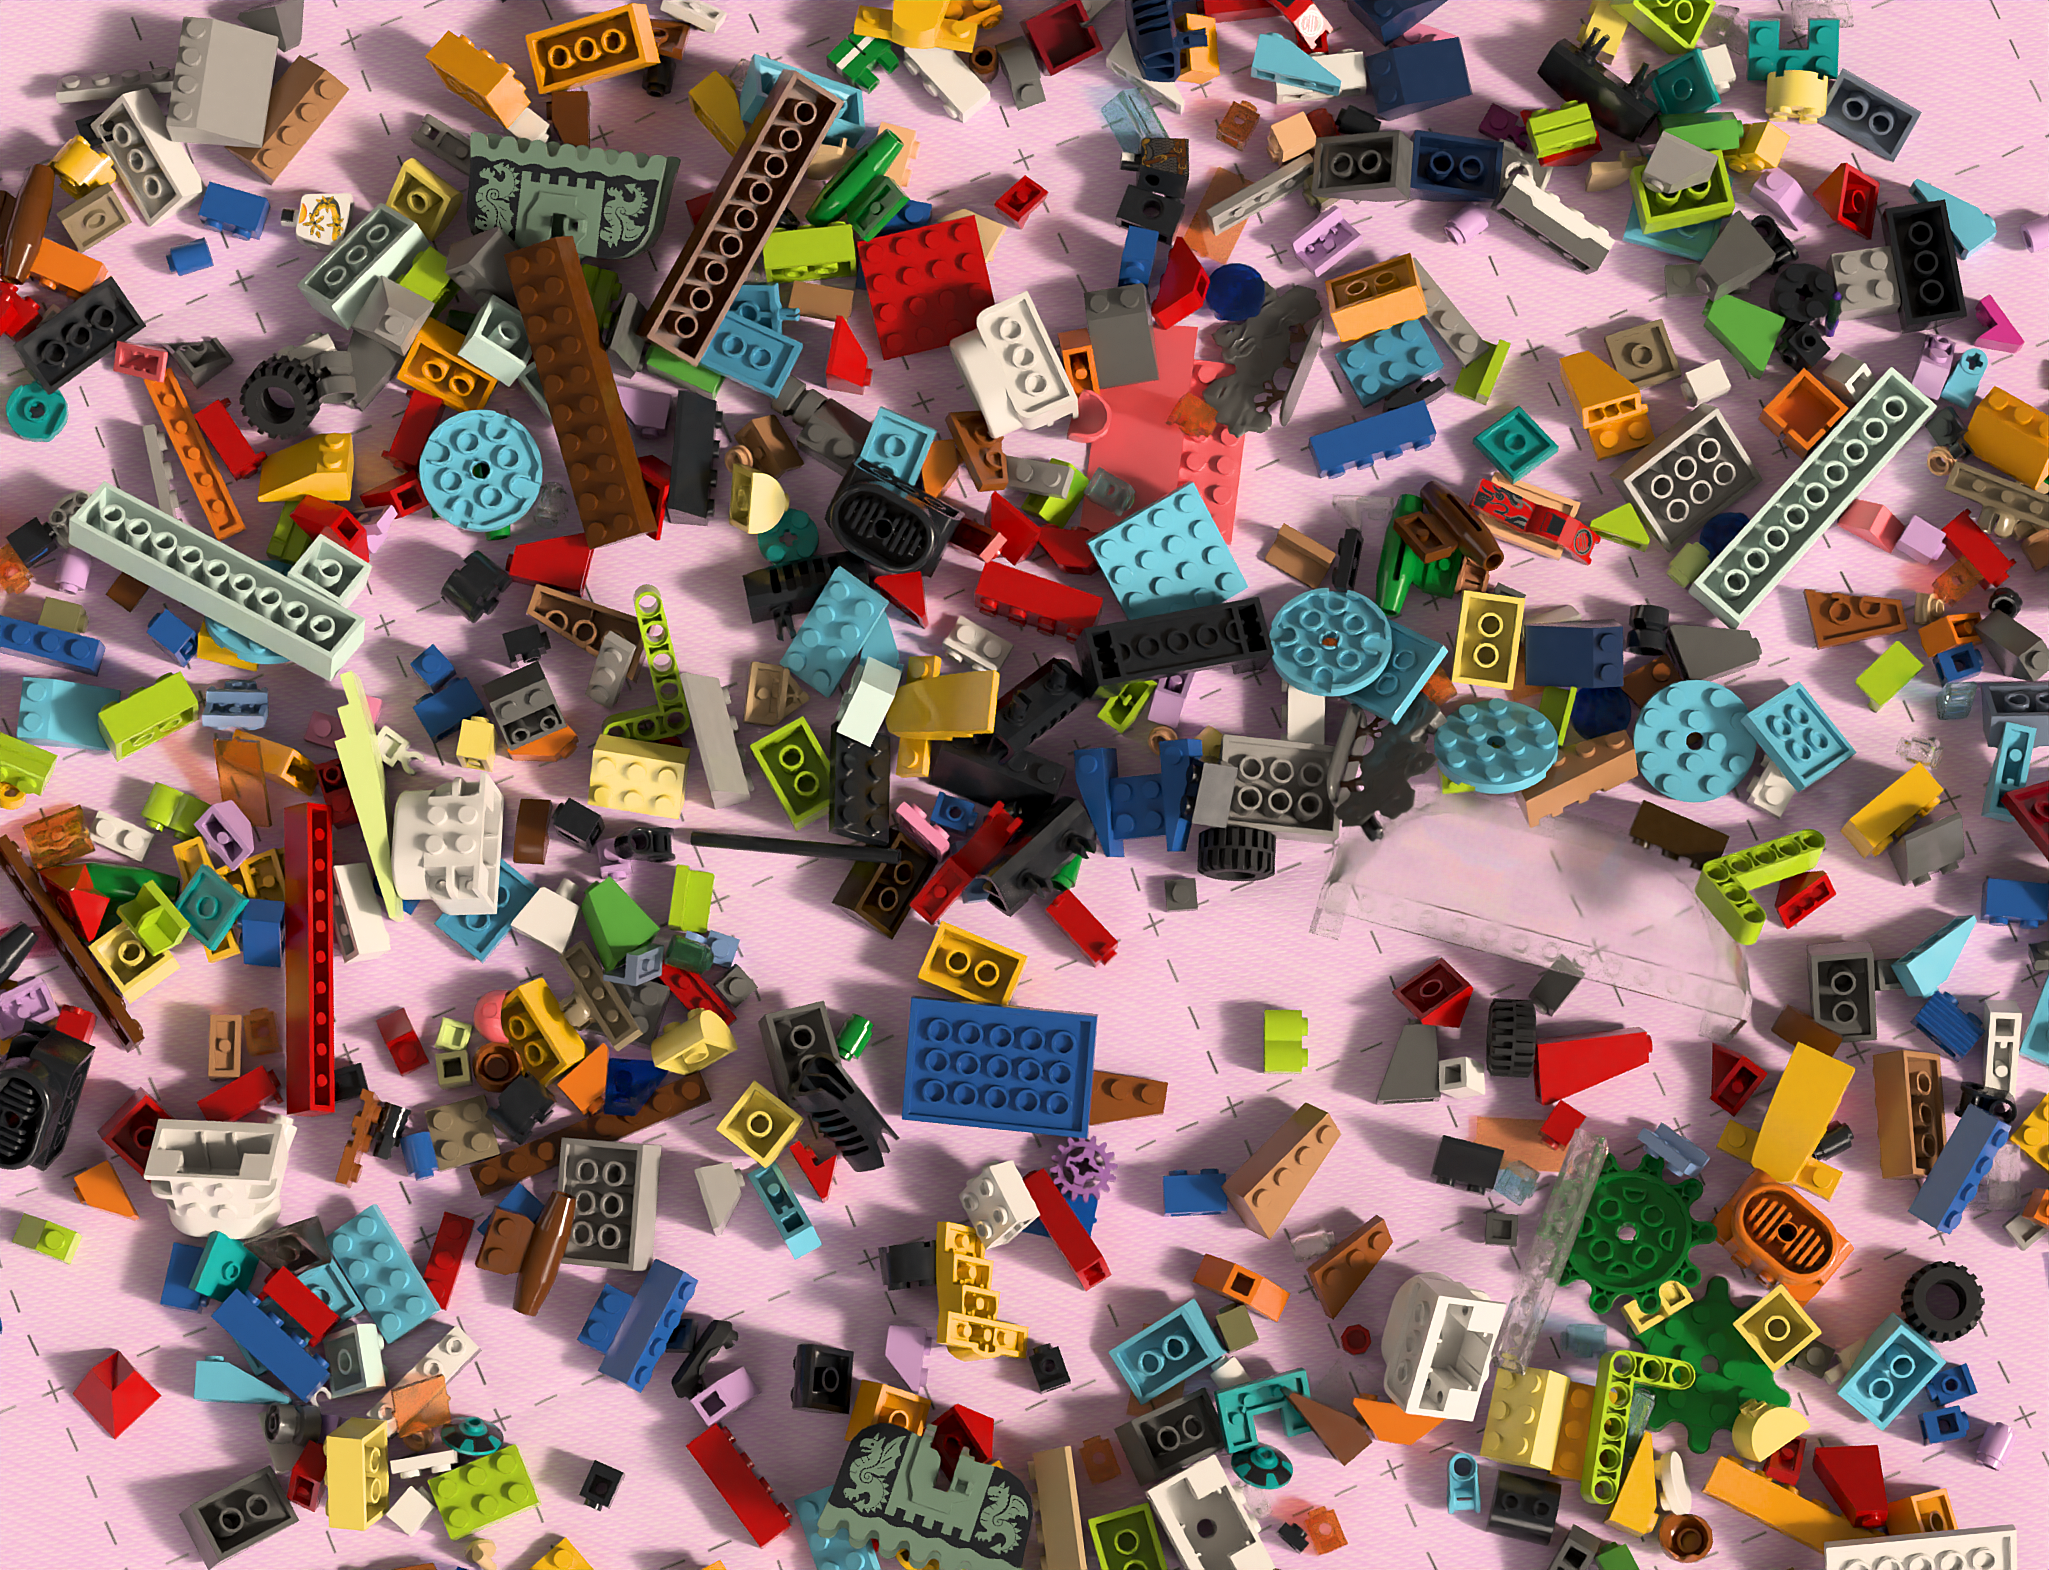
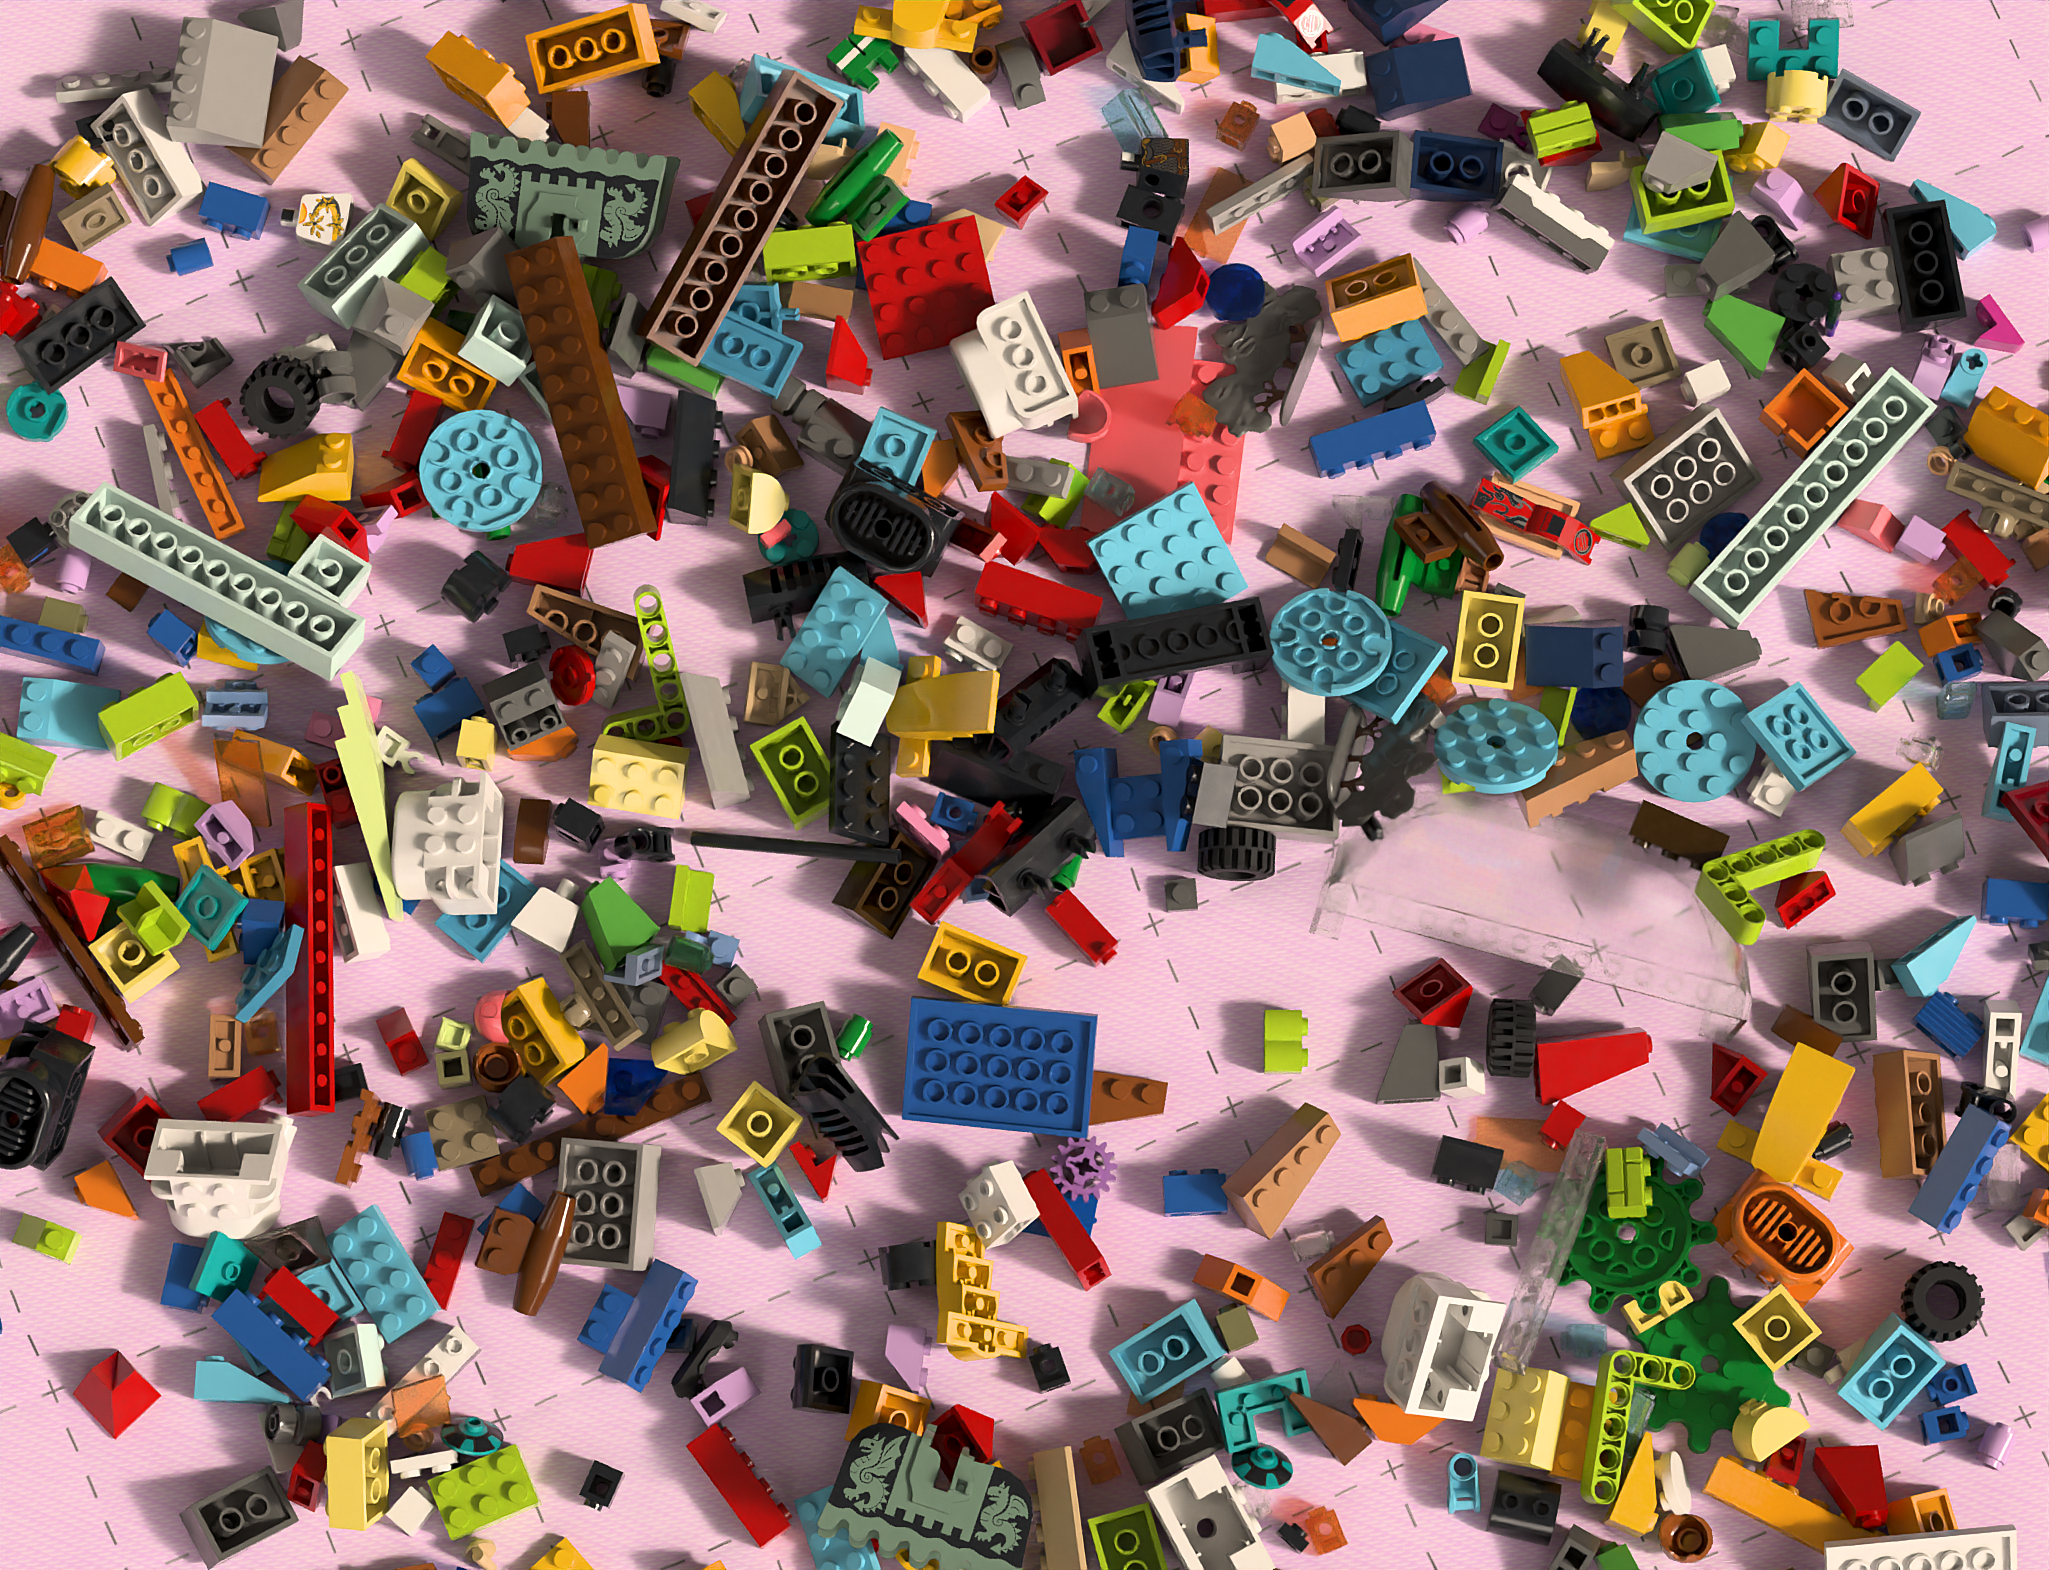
none -> dark azure plate [235,924,304,1023]
none -> red tile [549,645,596,706]
none -> coral tile [760,519,792,549]
none -> lime brick [1605,1147,1653,1219]

